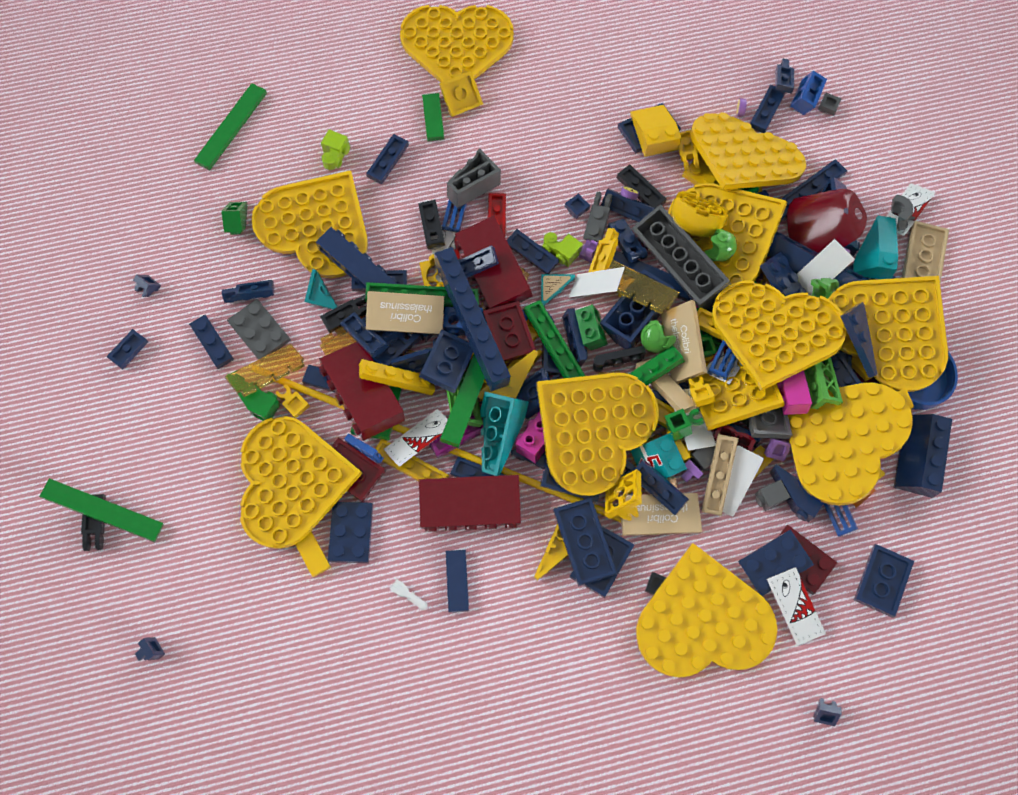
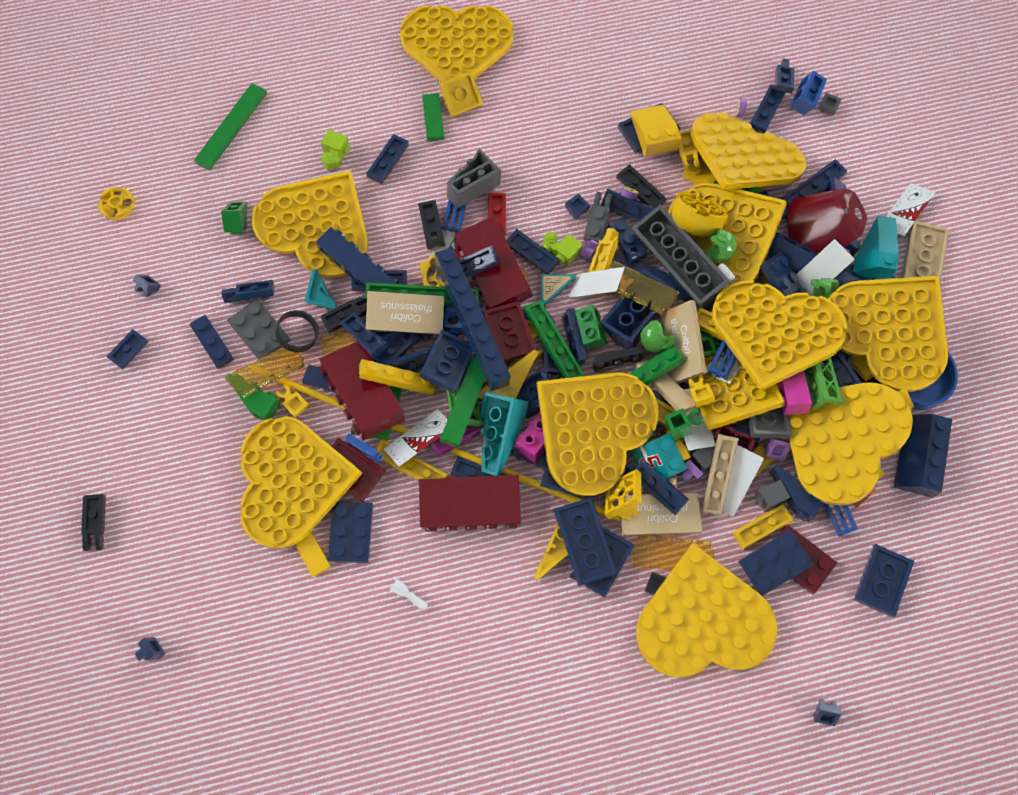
green tile [39,478,164,543] -> none
dark blue tile [446,550,469,613] -> none
white sticker [767,567,826,646] -> none
dark blue wing [840,302,878,378] -> none
dark grey piece [891,195,915,231] -> none
none -> yellow piece [97,187,135,220]
none -> black tyre [275,310,319,353]
none -> clear yellow windscreen [632,535,715,570]
none -> white tile [718,263,736,284]
none -> yellow tile [732,504,794,550]

